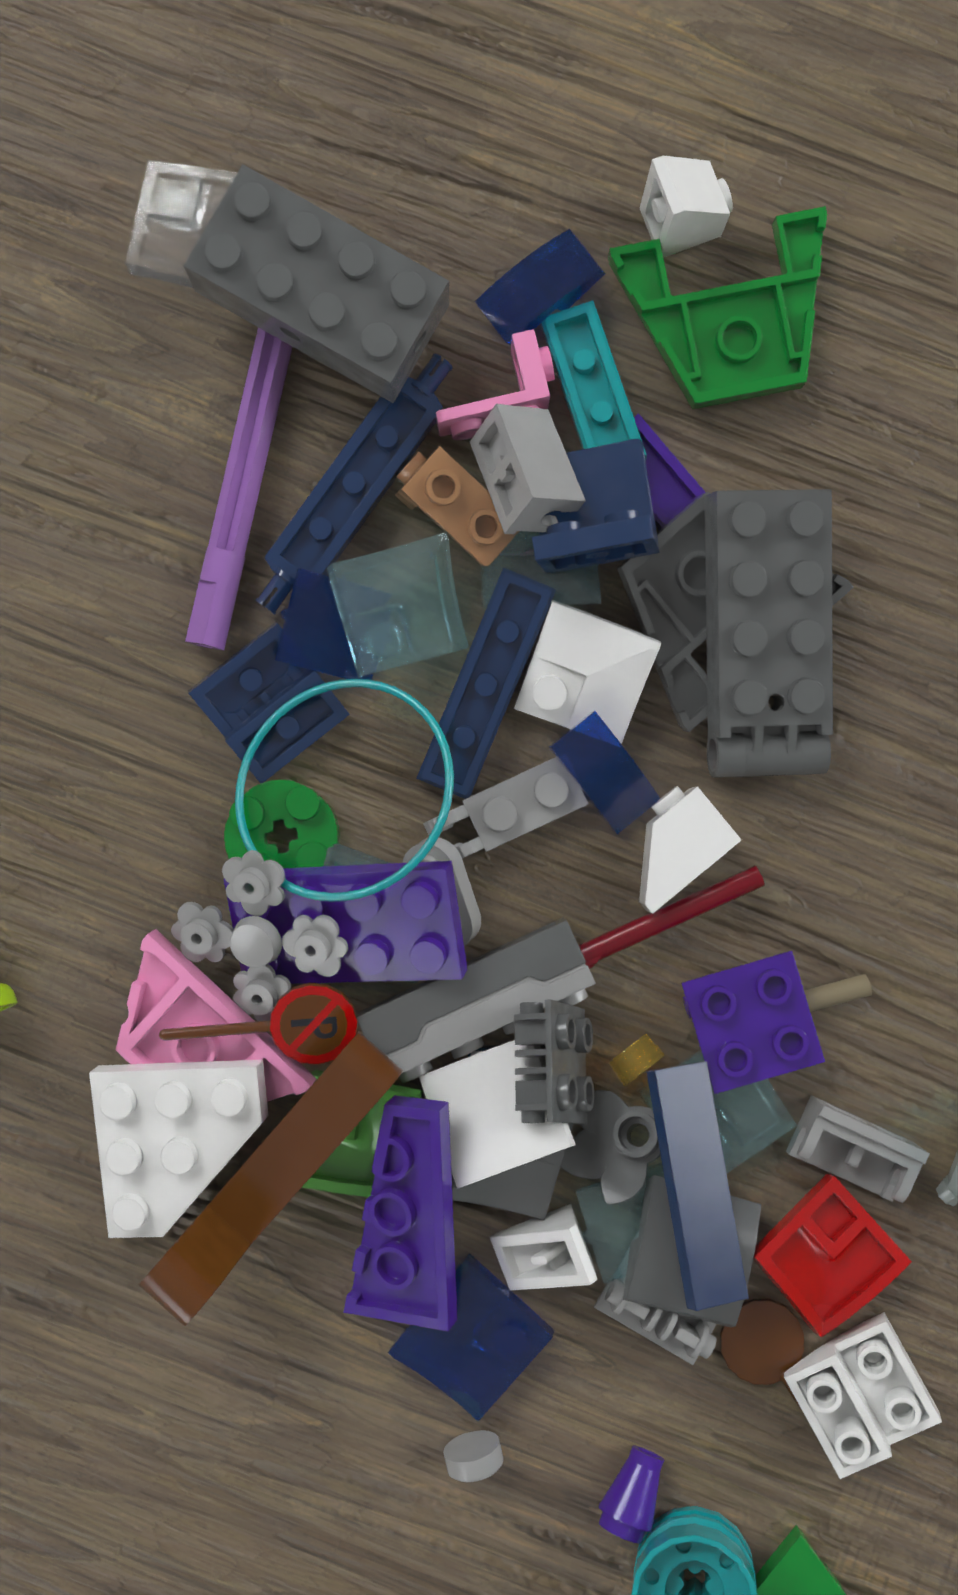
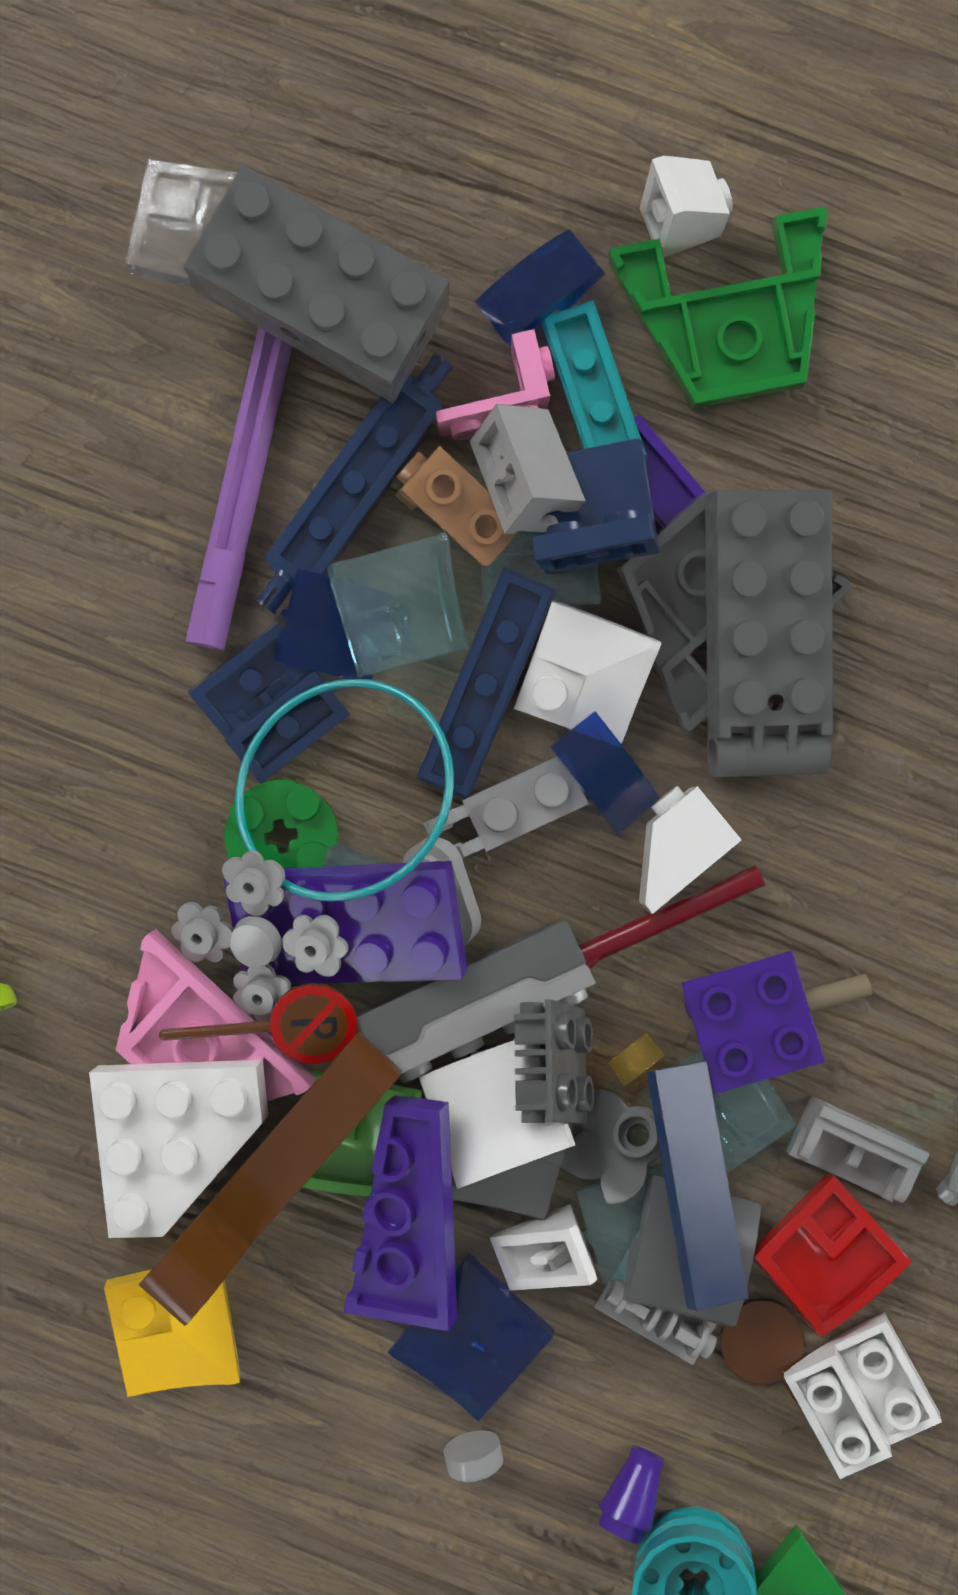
none -> yellow plate [104,1269,240,1397]

